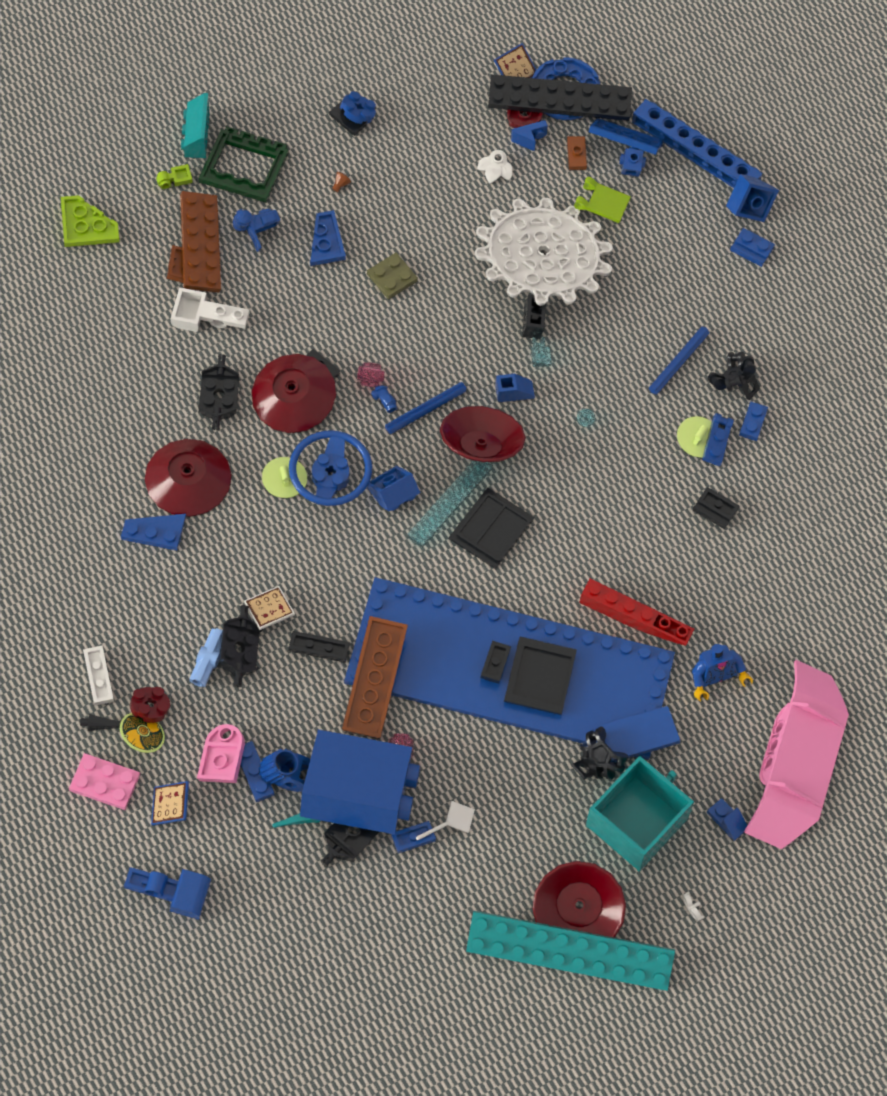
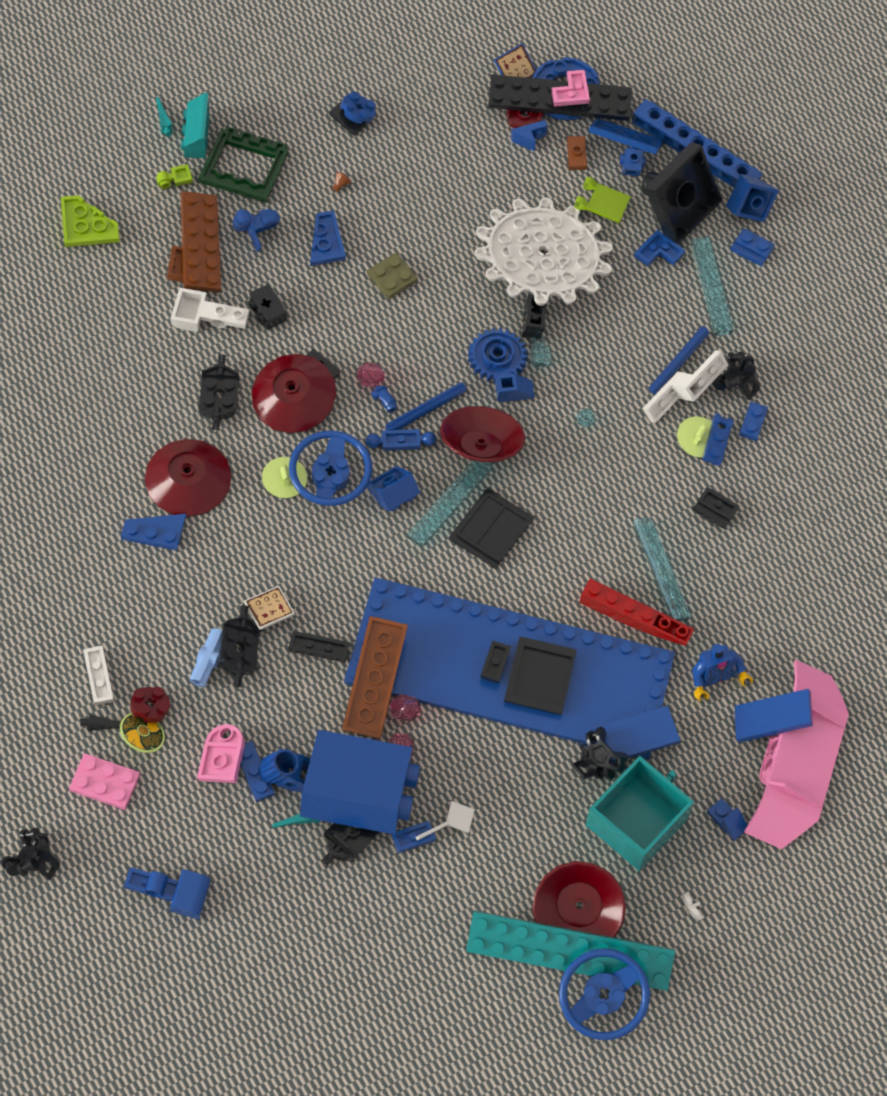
piece [151,781,189,826] -> none
white plate [477,150,513,184] -> none
none -> black piece [1,828,60,880]
none -> teal piece [156,97,173,137]
none -> black brick [248,284,287,330]
none -> blue plate [365,429,437,451]
none -> clear pink head [390,694,421,722]
none -> blue gear [468,328,527,383]
none -> bright pink plate [552,70,590,107]
none -> blue piece [559,948,650,1040]
none -> clear light blue plate [633,518,691,621]
none -> blue plate [634,230,686,267]
none -> black piece [641,142,723,244]
none -> white bracket [643,350,728,423]
none -> clear light blue plate [691,237,733,336]
none -> blue tile [735,689,813,743]

